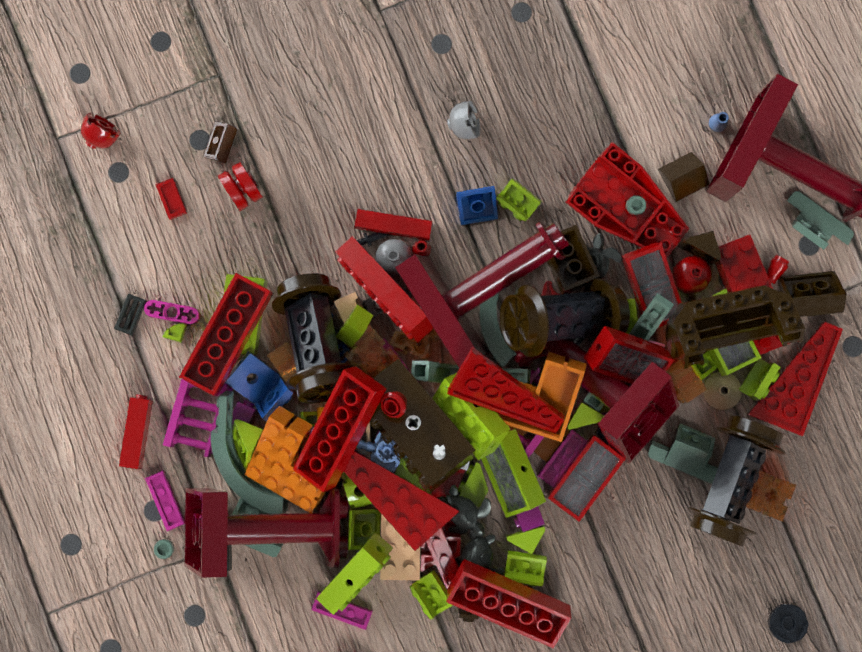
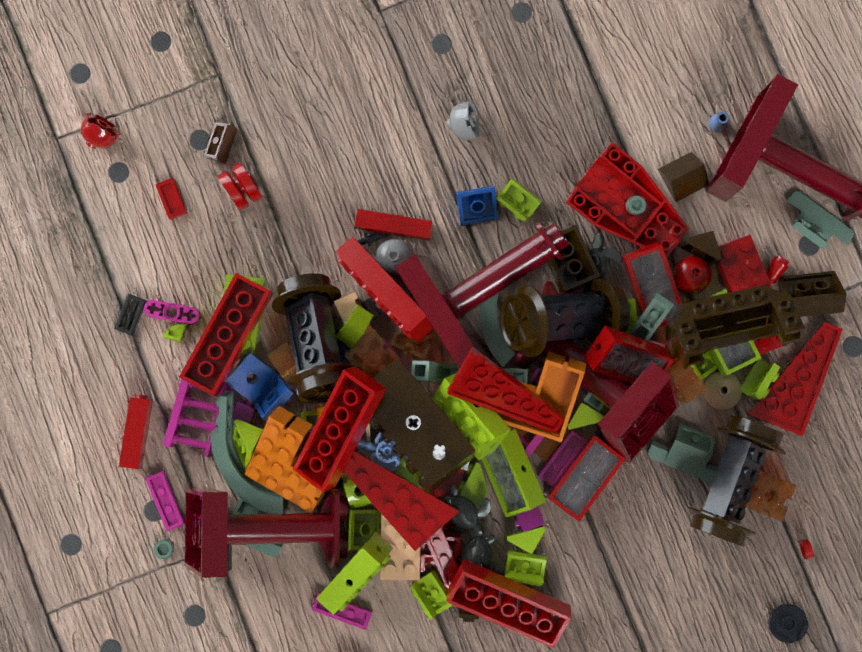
red cone [380,391,407,418] -> none
red cone [412,240,431,257] -> none
none -> red tile [799,539,814,560]

